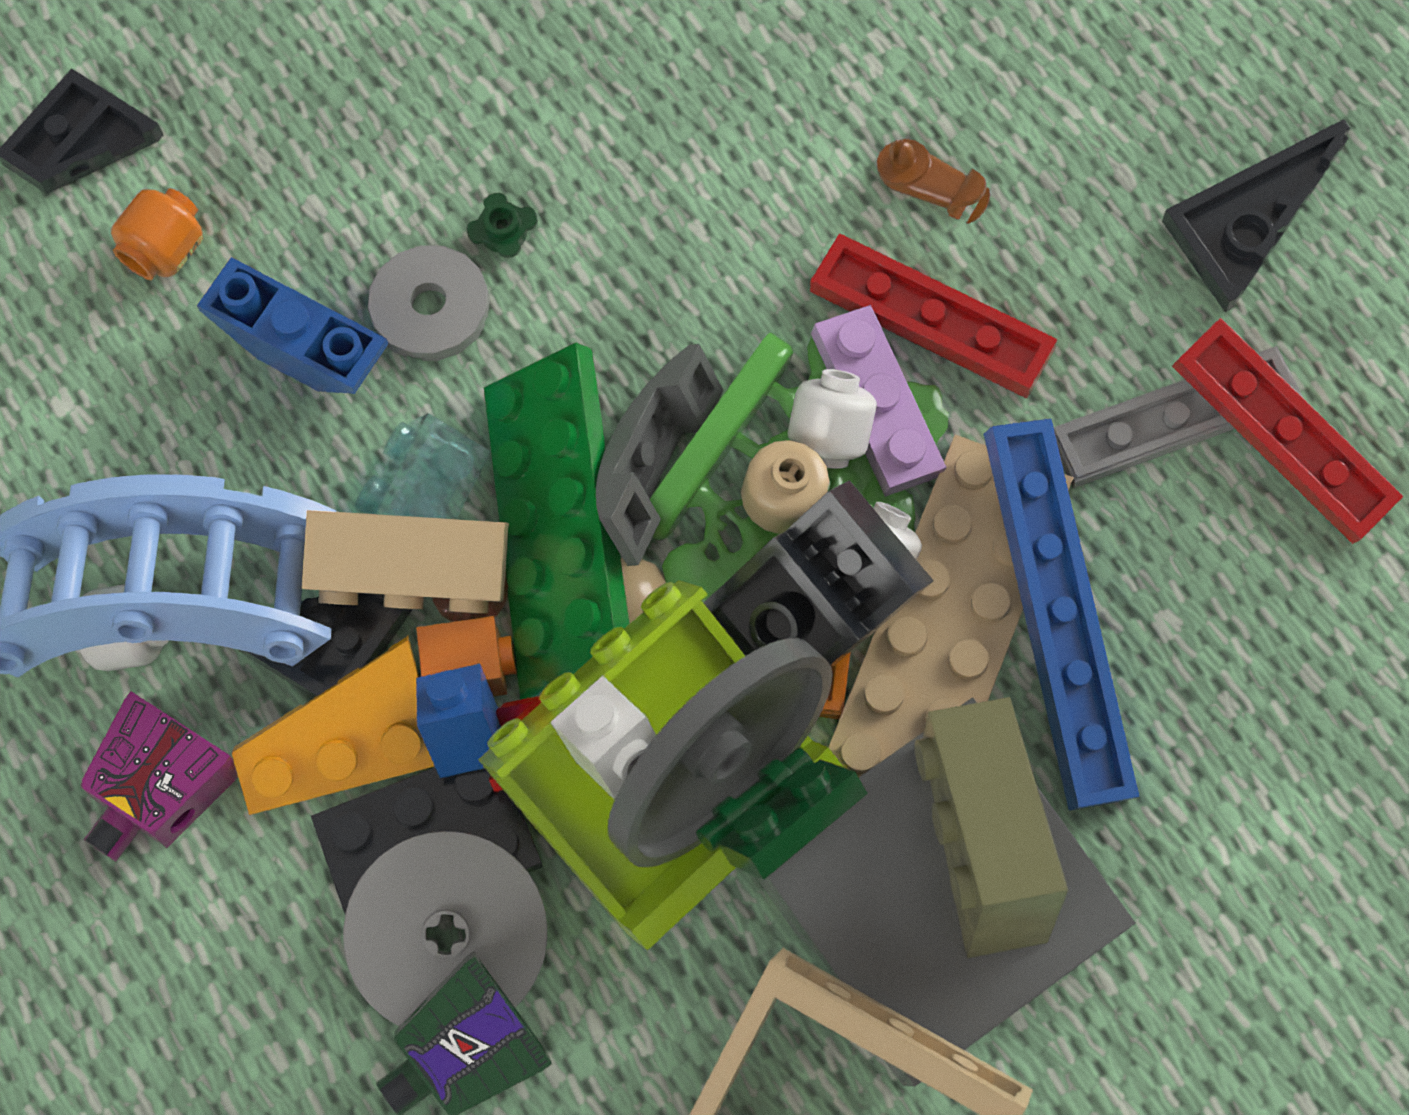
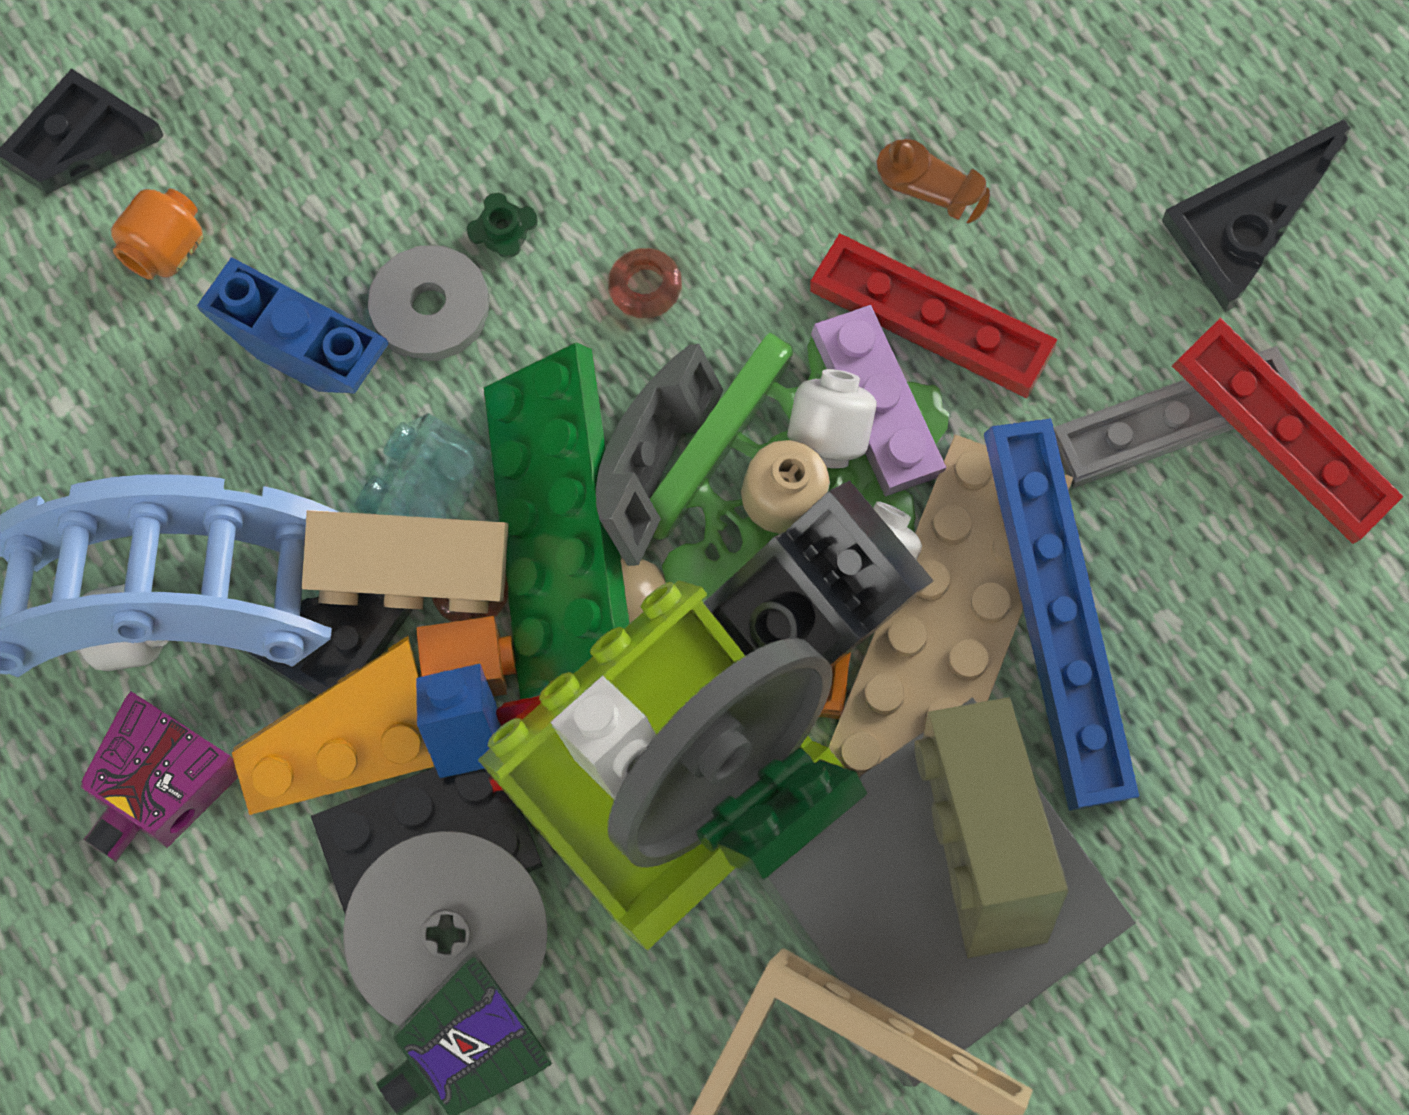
none -> clear red piece [608,248,682,319]

